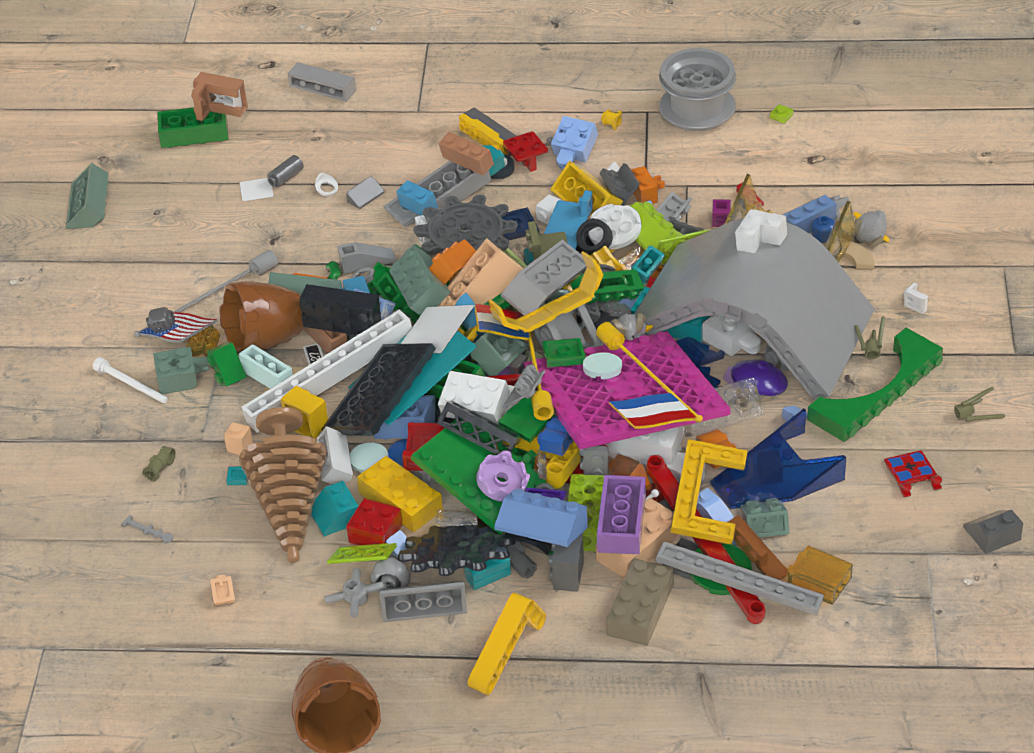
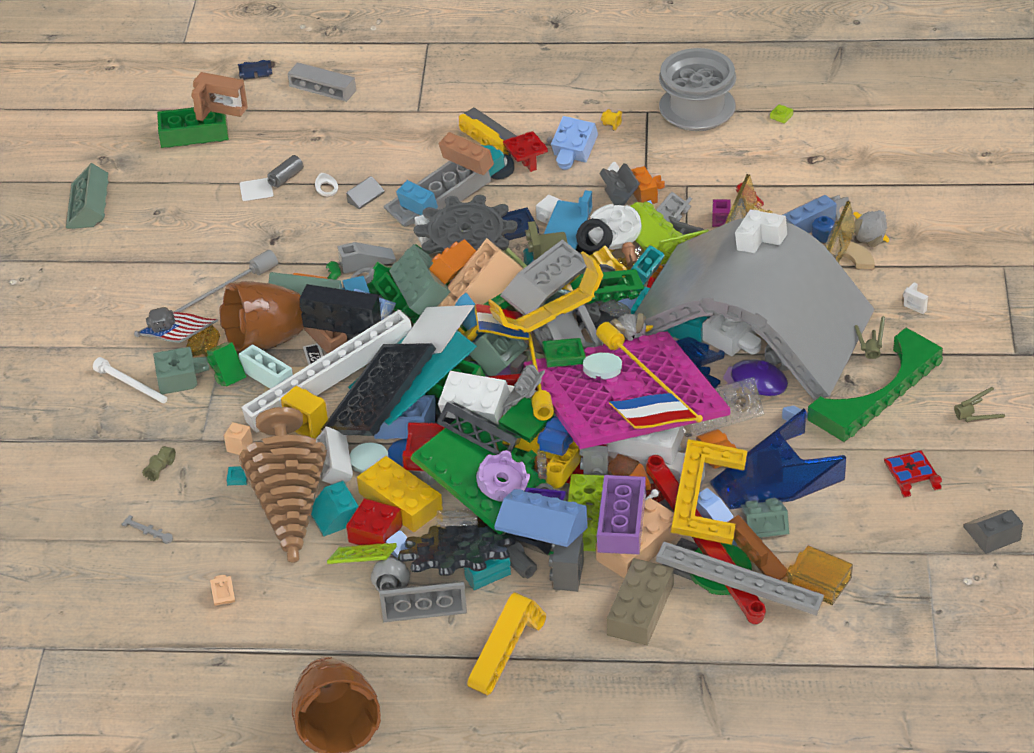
light grey bar [325,568,386,618] -> none
yellow slope [550,161,623,220] -> none
none -> dark blue hinge [238,60,273,80]
none -> nougat pin [621,242,637,267]

